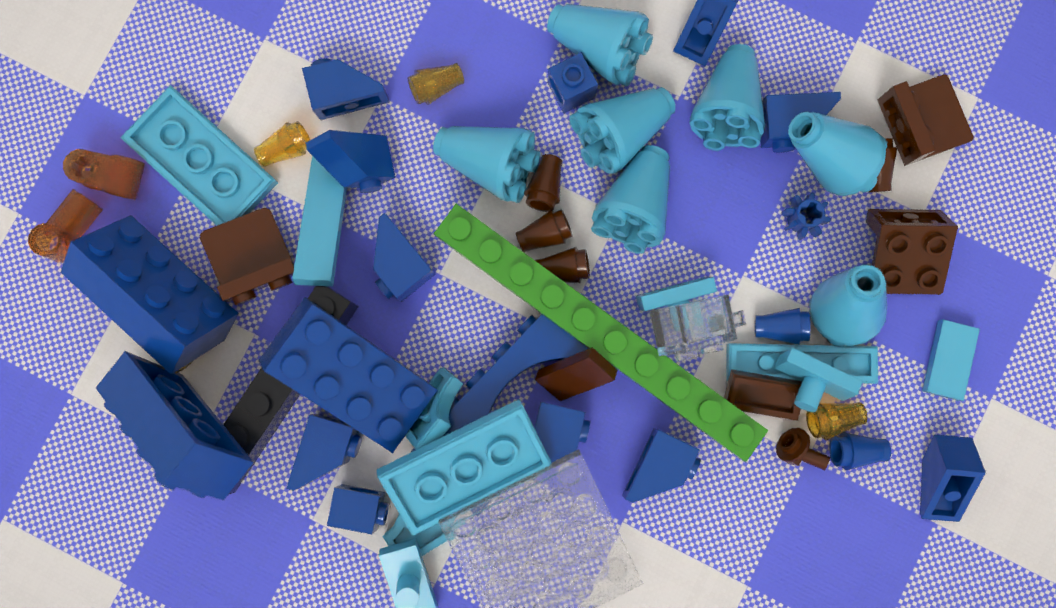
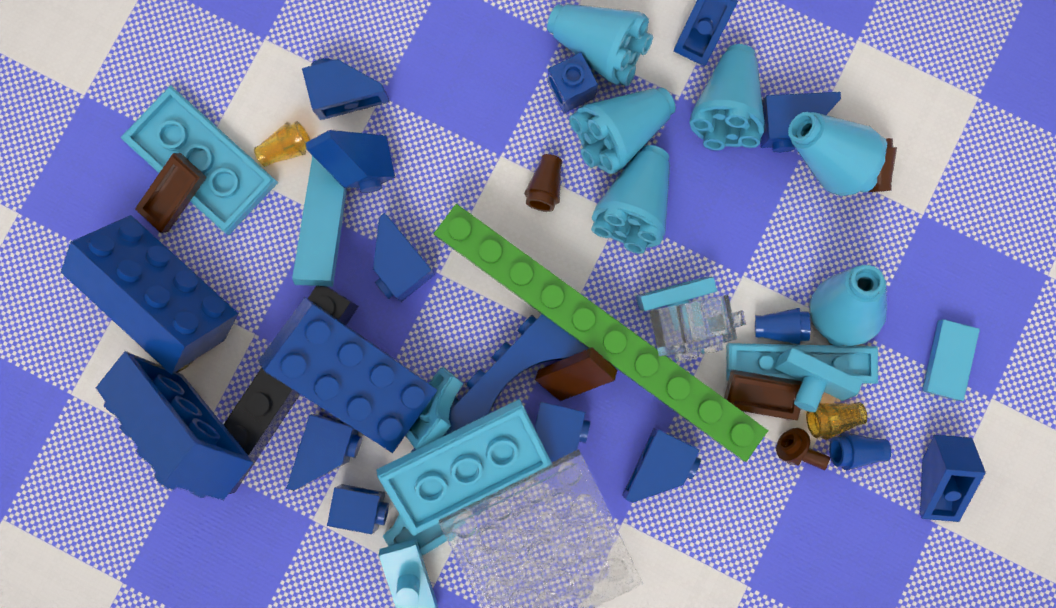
clear orange piece [28,189,103,263] -> none
clear orange piece [63,149,145,199] -> none
reddish brown bracket [200,208,294,306] -> none
clear yellow cone [408,63,464,105] -> none
medium azure cone [433,126,541,203] -> none
reddish brown cone [516,209,573,252] -> none
reddish brown cone [535,247,590,283] -> none
blue gear [781,192,831,240] -> none
reddish brown bracket [866,209,958,295] -> none
reddish brown bracket [877,74,974,166] -> none
none -> reddish brown tile [135,153,207,233]

